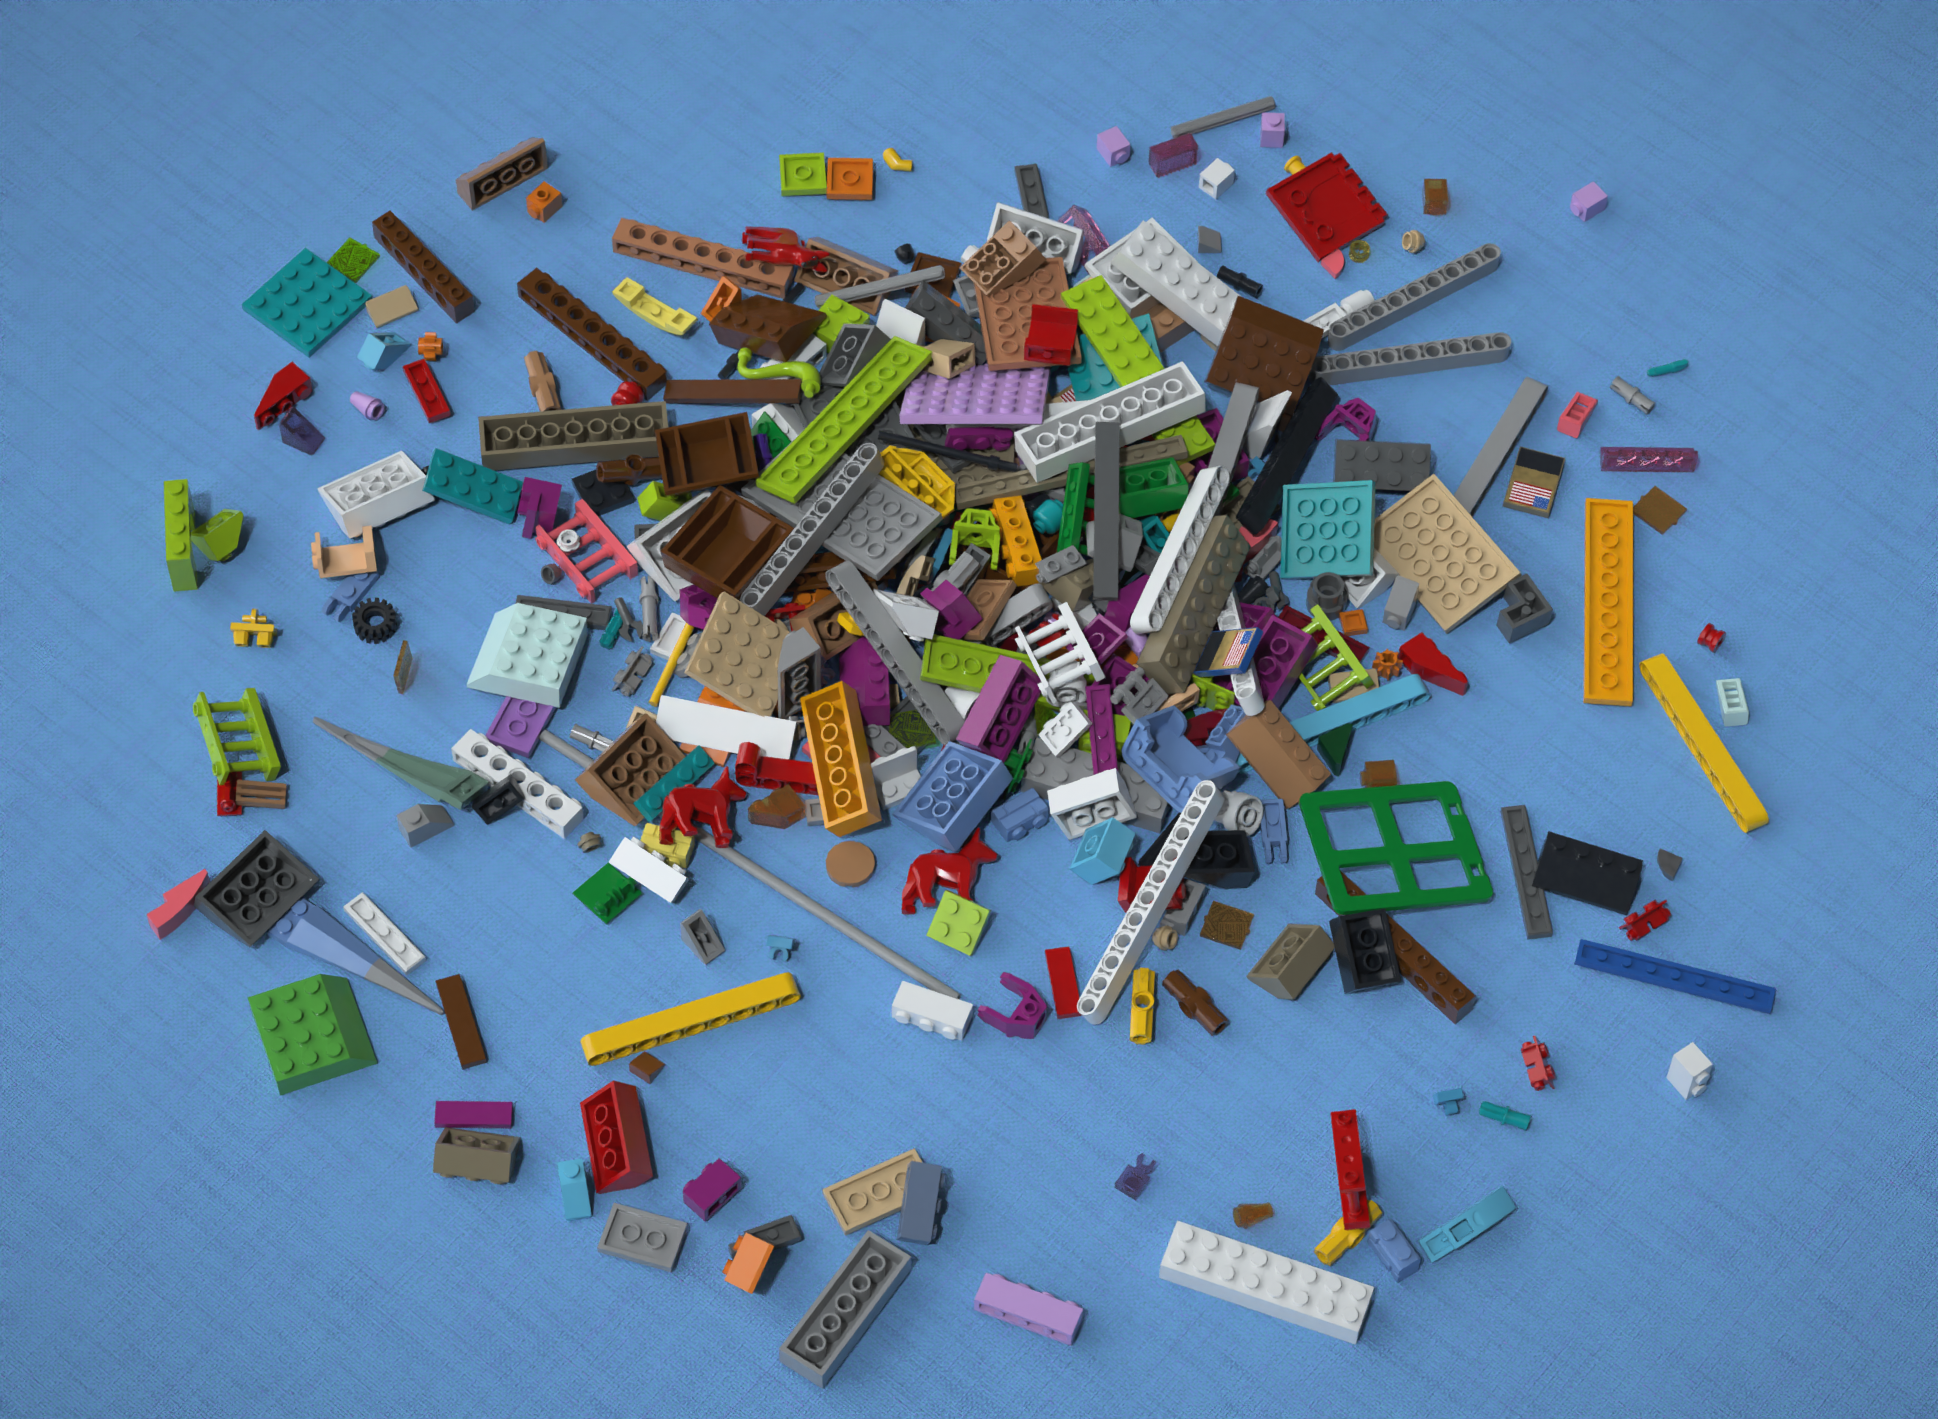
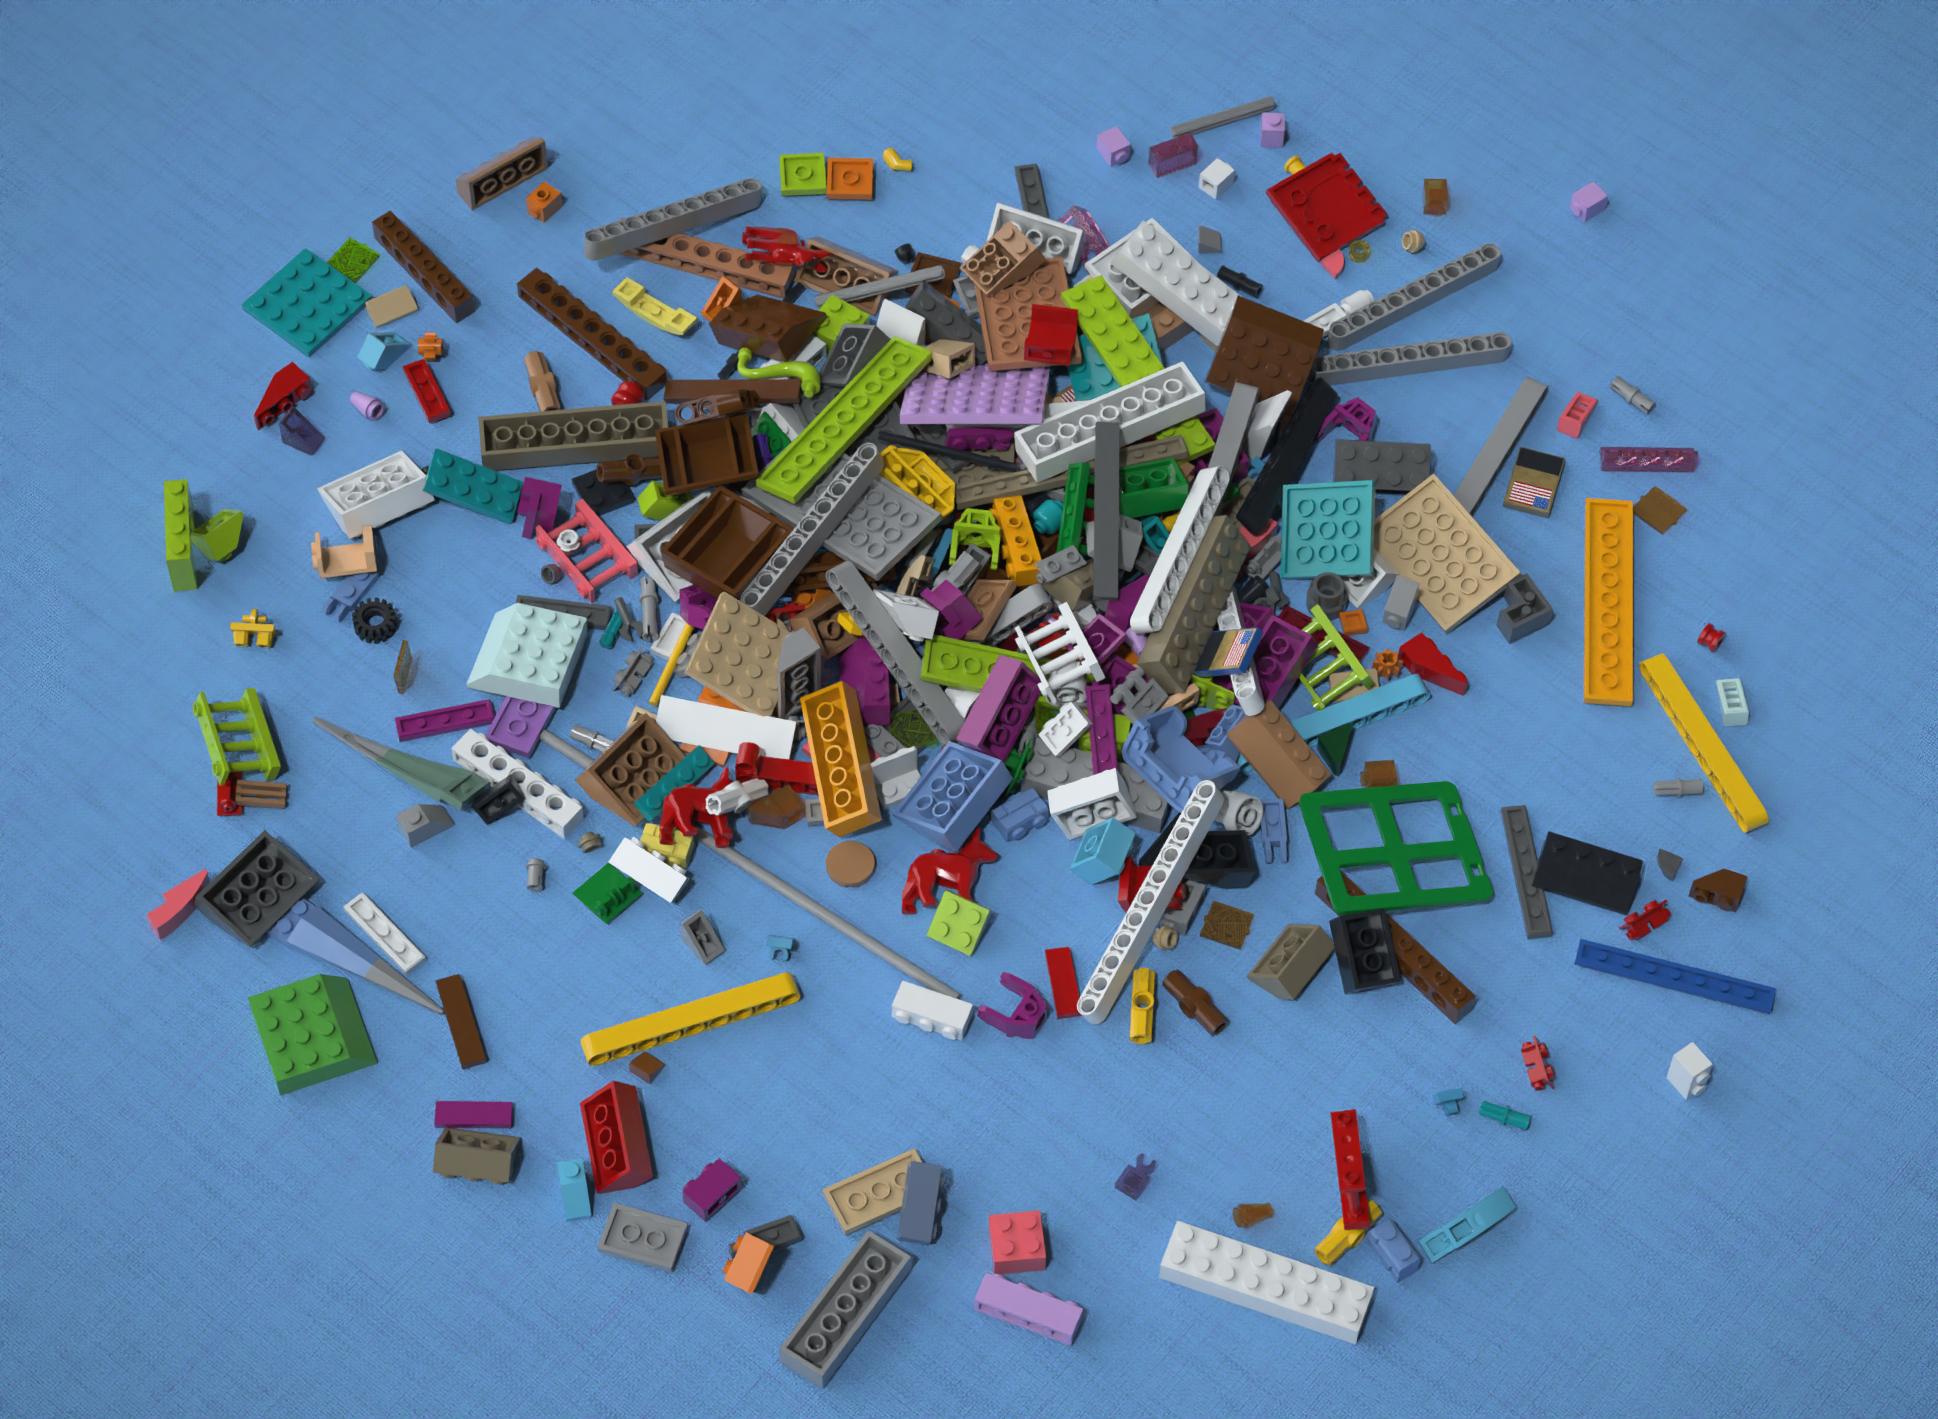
teal piece [1647,359,1688,376] -> none
none -> magenta tile [395,699,494,742]
none -> light grey pin [526,858,546,892]
none -> light grey beam [584,178,762,260]
none -> reddish brown connector [675,389,761,424]
none -> white piece [705,778,769,816]
none -> coral brick [988,1210,1046,1275]
none -> light grey axle [1653,778,1703,797]
none -> reddish brown slope [1688,868,1748,912]

